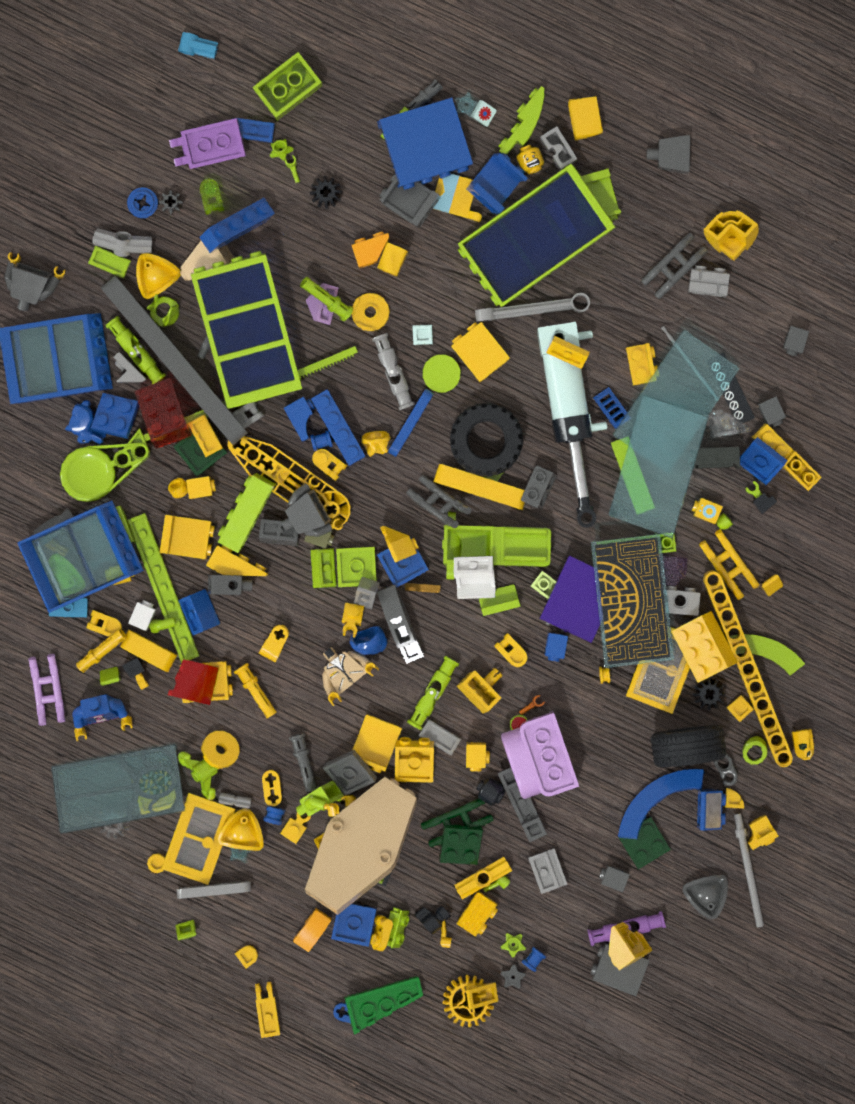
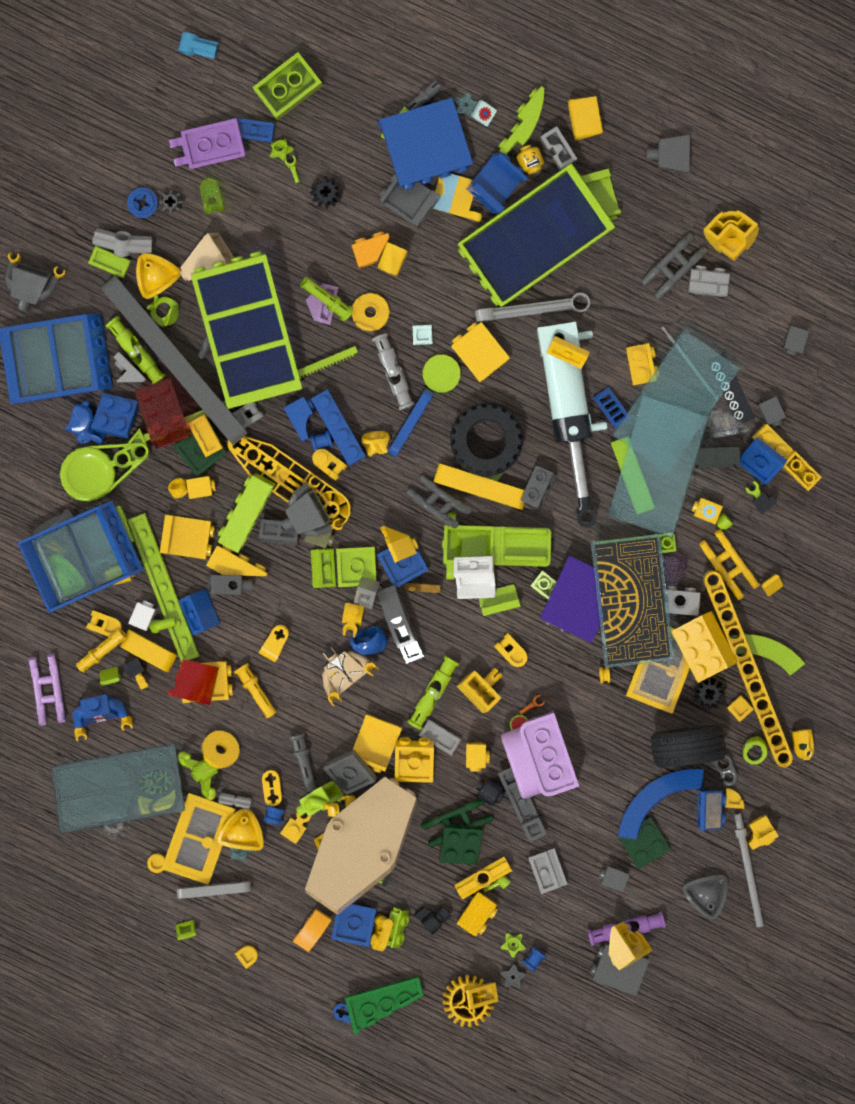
dark azure plate [49,598,88,618] -> none
blue brick [199,198,275,253] -> none
yellow hinge [255,982,281,1038] -> none
yellow hand [440,921,452,948] -> none
blue brick [544,632,568,662] -> none

